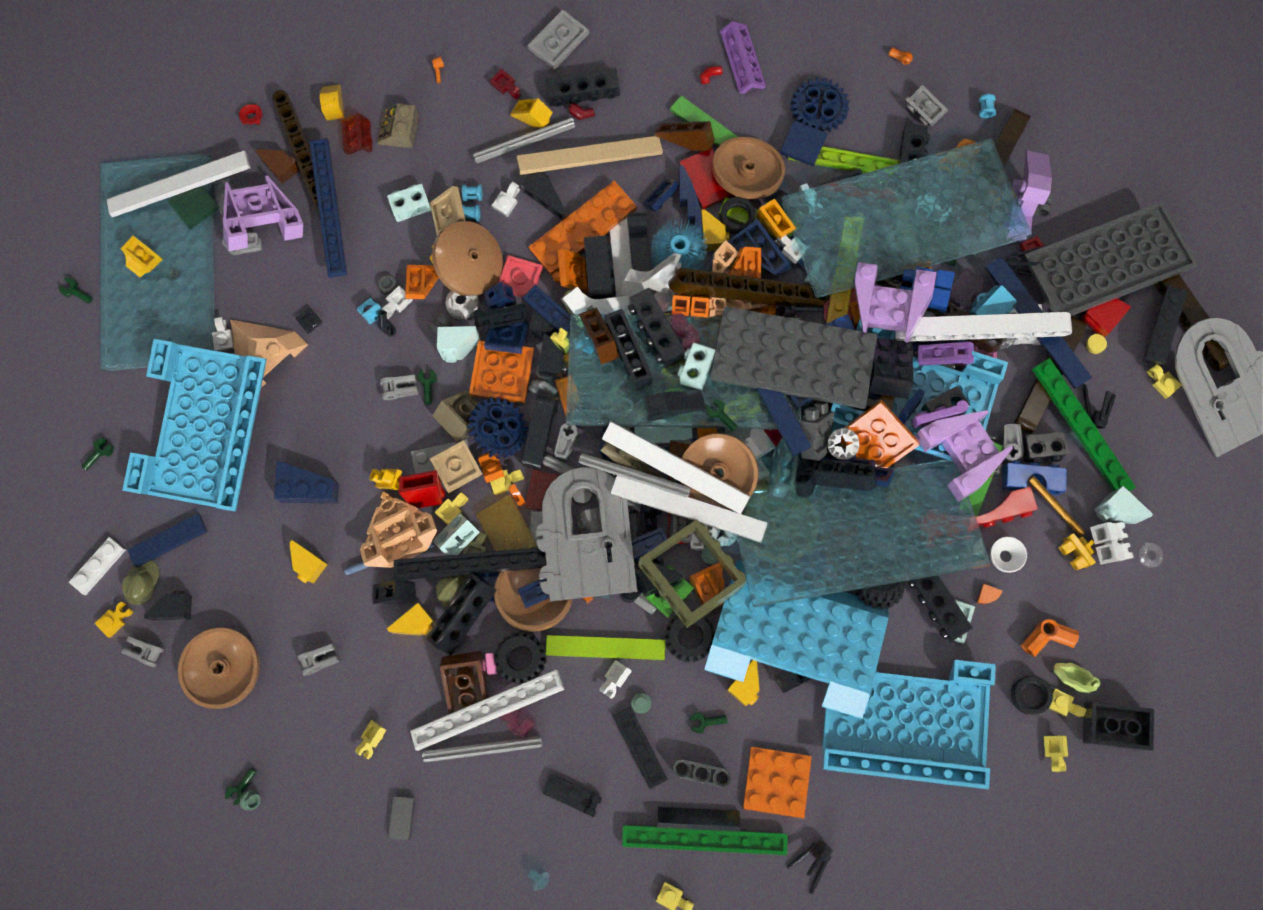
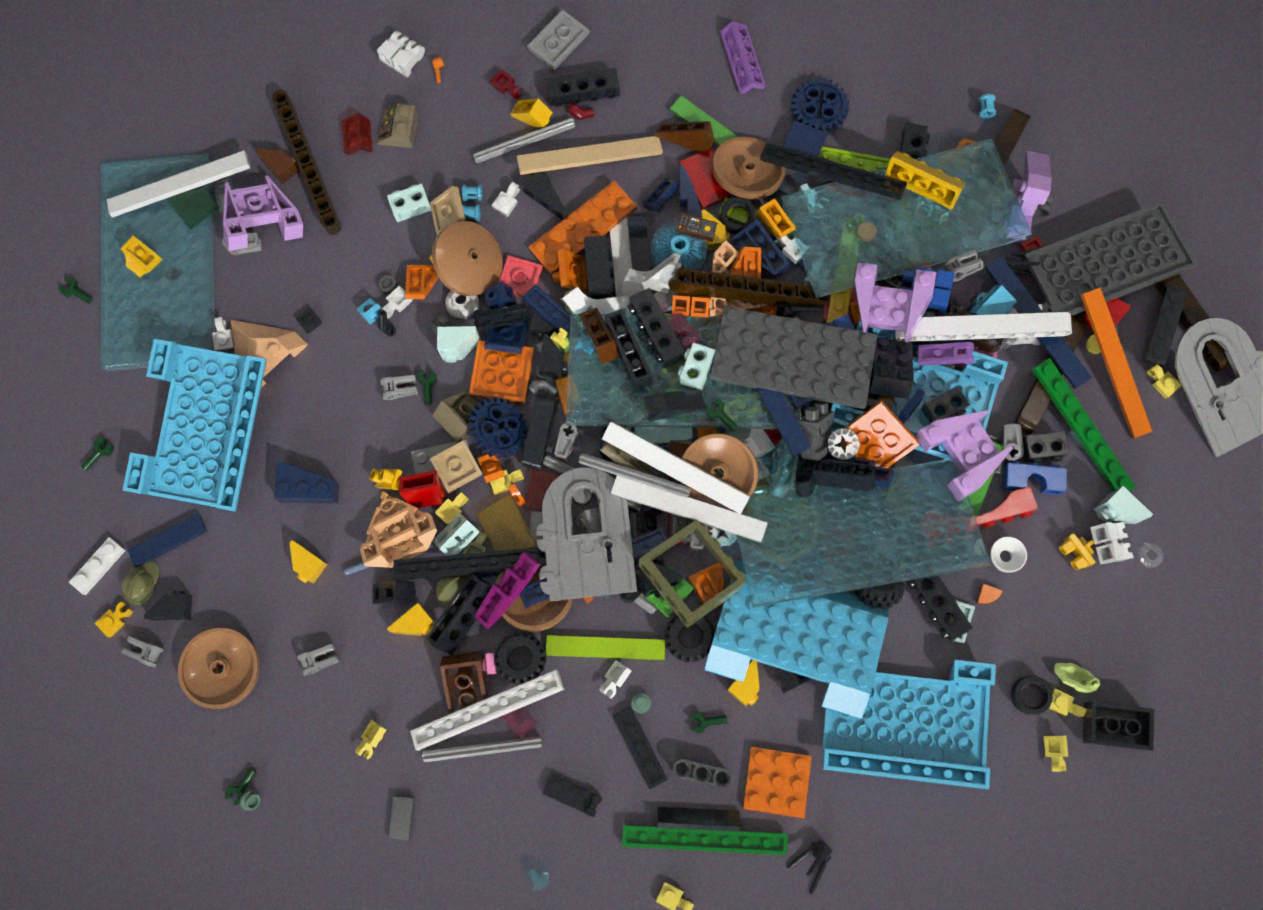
red piece [239,104,263,125] -> none
dark blue tile [310,138,348,278] -> none
yellow slope [320,84,344,121] -> none
red arm [699,66,722,84] -> none
sand green plate [701,547,718,565] -> none
orange arm [888,47,913,65] -> none
light grey bracket [905,85,948,127] -> none
medium lavender plate [911,400,969,429] -> none
orange piece [1020,619,1079,657] -> none
pearl gold bar [1028,475,1085,536] -> none
black plant [1083,384,1116,429] -> none
none -> white legs [377,31,425,77]
none -> magenta slope [474,552,540,629]
none -> tile [676,212,717,242]
none -> black tile [760,143,908,200]
none -> dark tan tile [857,222,877,242]
none -> yellow slope [885,151,966,210]
none -> light grey piece [942,249,984,282]
none -> orange tile [1080,287,1153,438]

